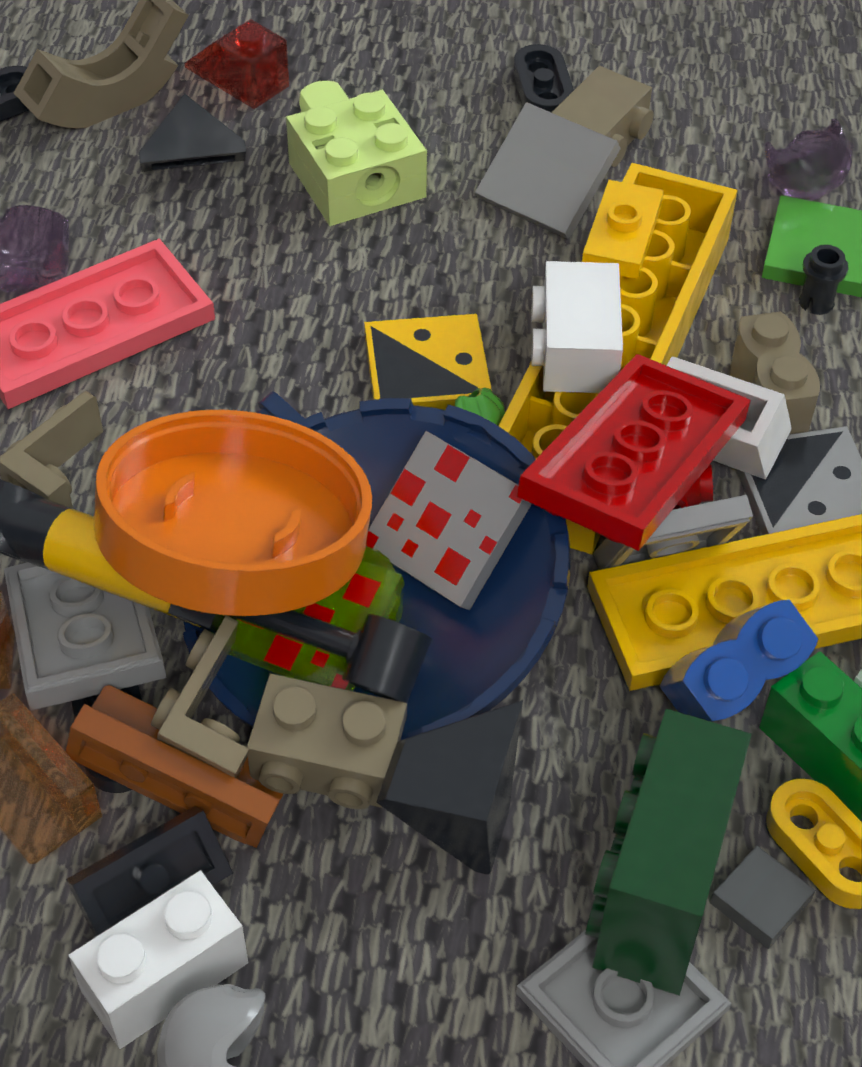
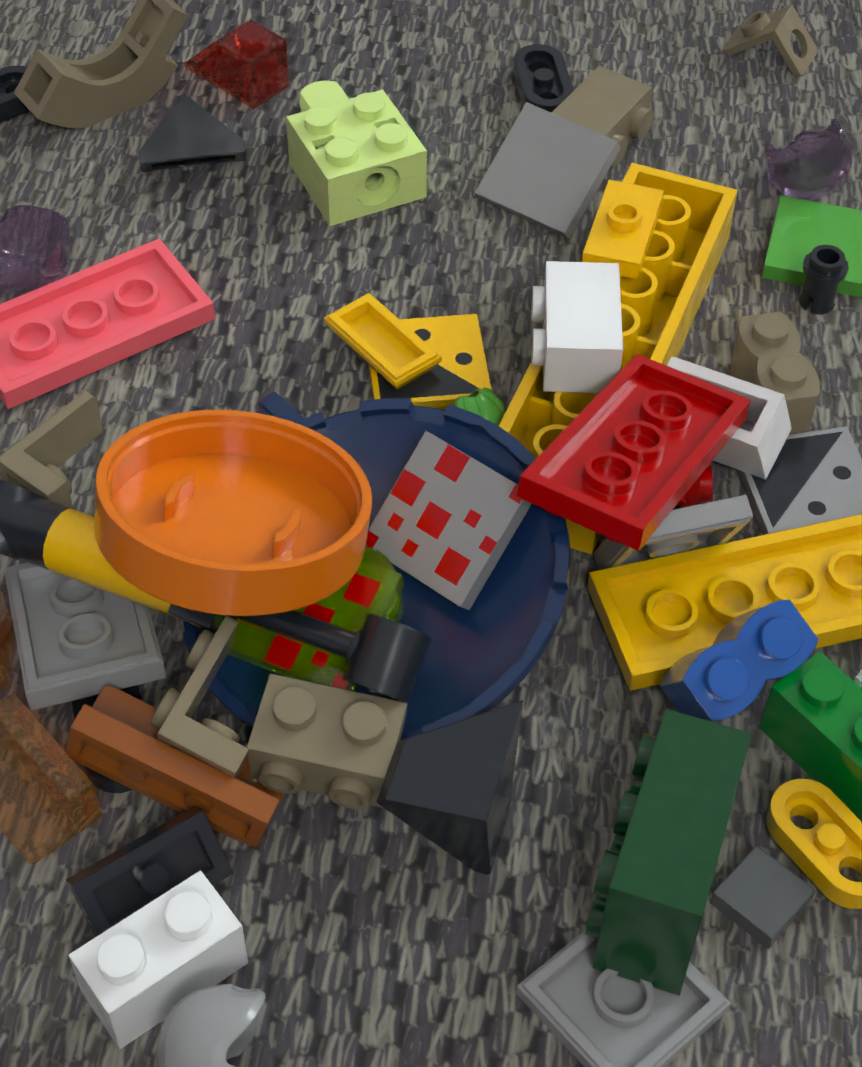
none -> yellow tile [324,293,442,390]
none -> dark tan bracket [723,4,818,76]

